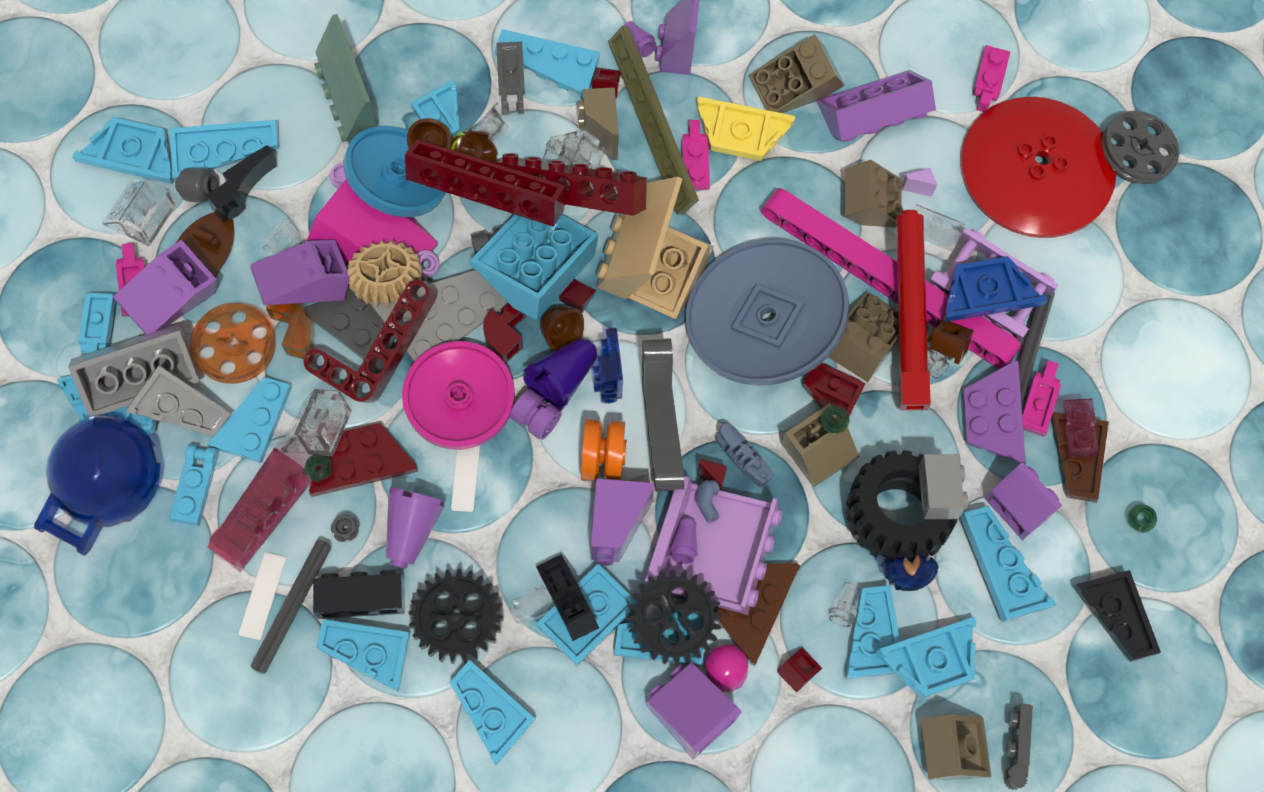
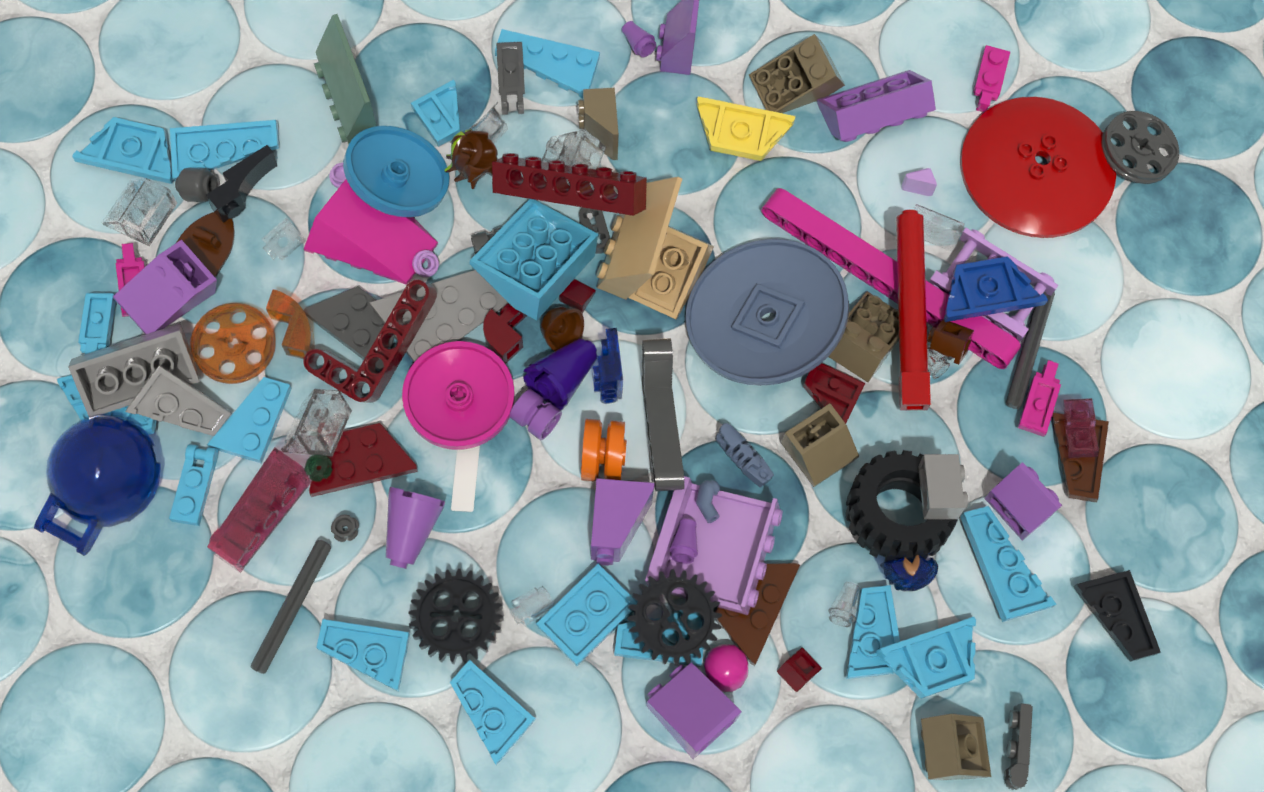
white sticker [239,552,286,640] -> none
medium lavender slope [250,240,350,305] -> none
black brick [313,570,405,619] -> none
tan gear [347,239,422,307] -> none
dark red brick [405,139,565,227] -> none
reddish brown helmet [407,118,452,149] -> none
black slope [536,554,599,641] -> none
dark red slope [592,67,621,98] -> none
olive tile [608,26,699,214] -> none
dark pink hinge [682,120,710,190] -> none
dark red slope [697,459,727,491] -> none
clear green plate [821,406,850,434] -> none
dark tan slope [845,160,903,227] -> none
medium lavender wing [964,361,1026,465] -> none
clear green plate [1128,504,1157,533] -> none
none -> dark grey beam [579,207,610,254]

